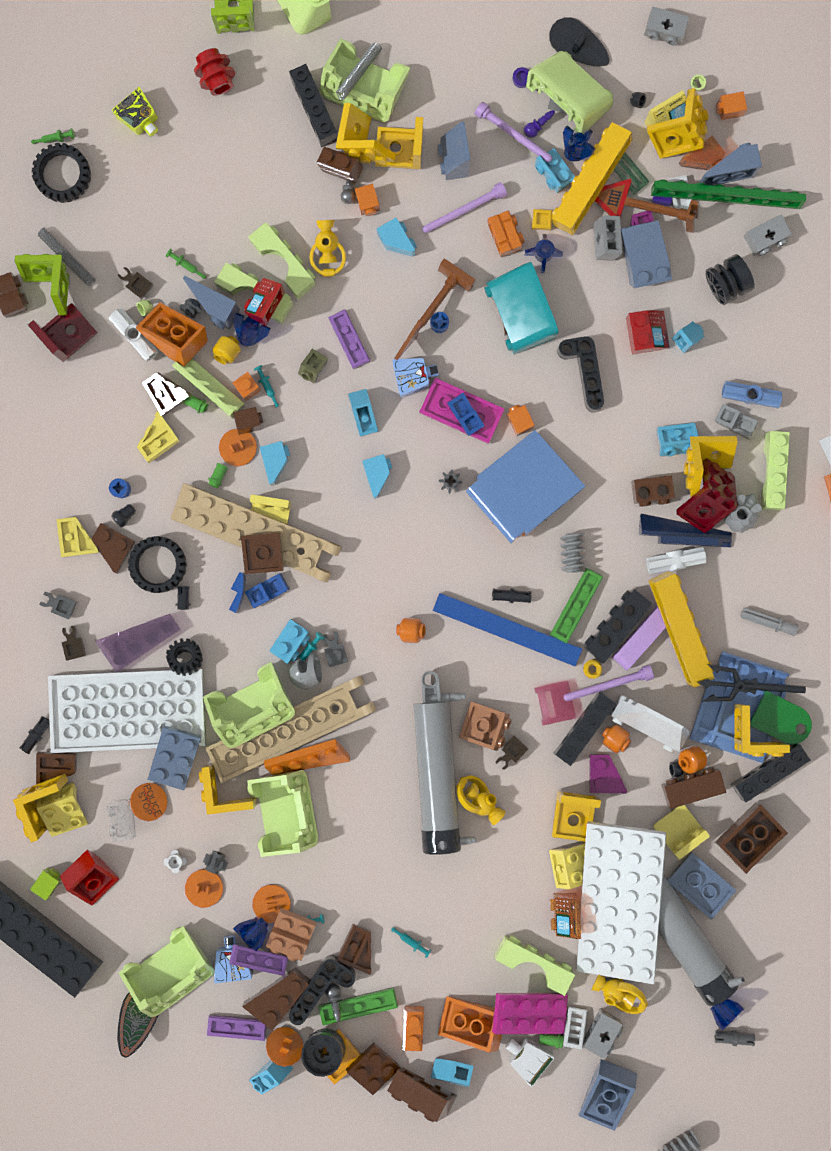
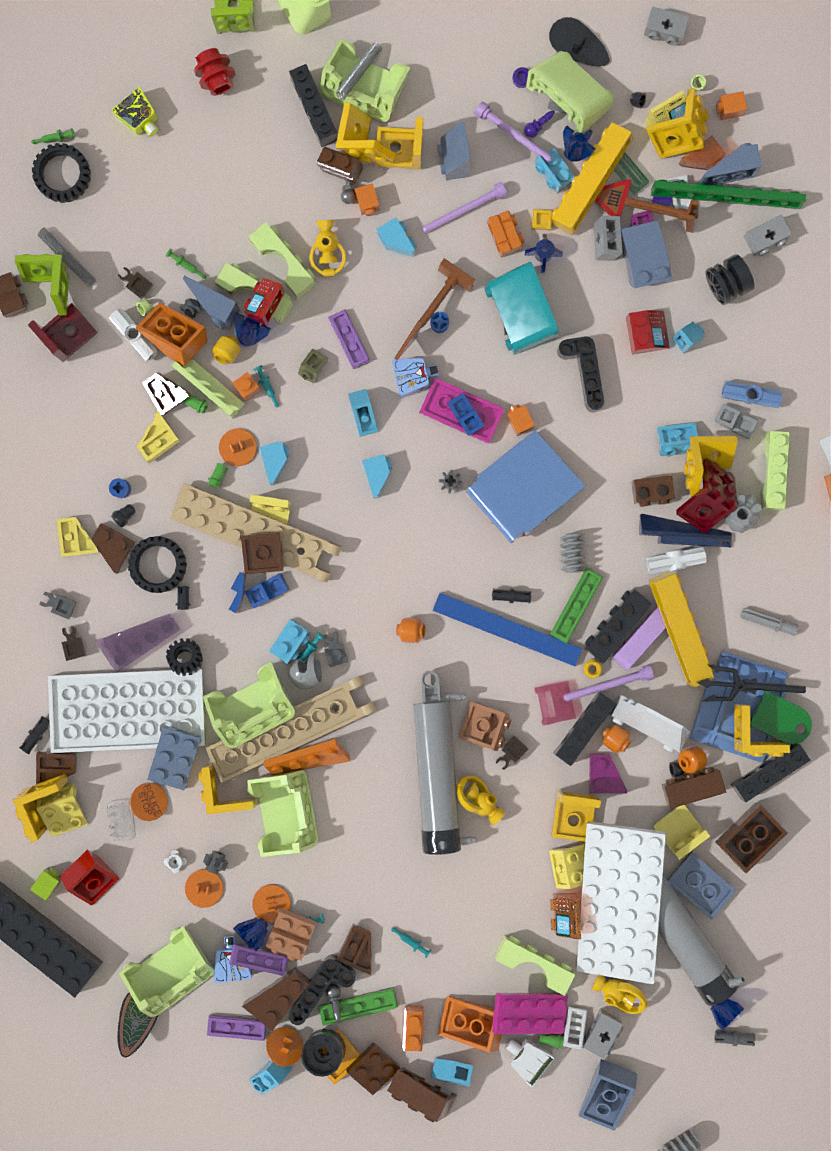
reddish brown brick [233,407,263,435] -> none

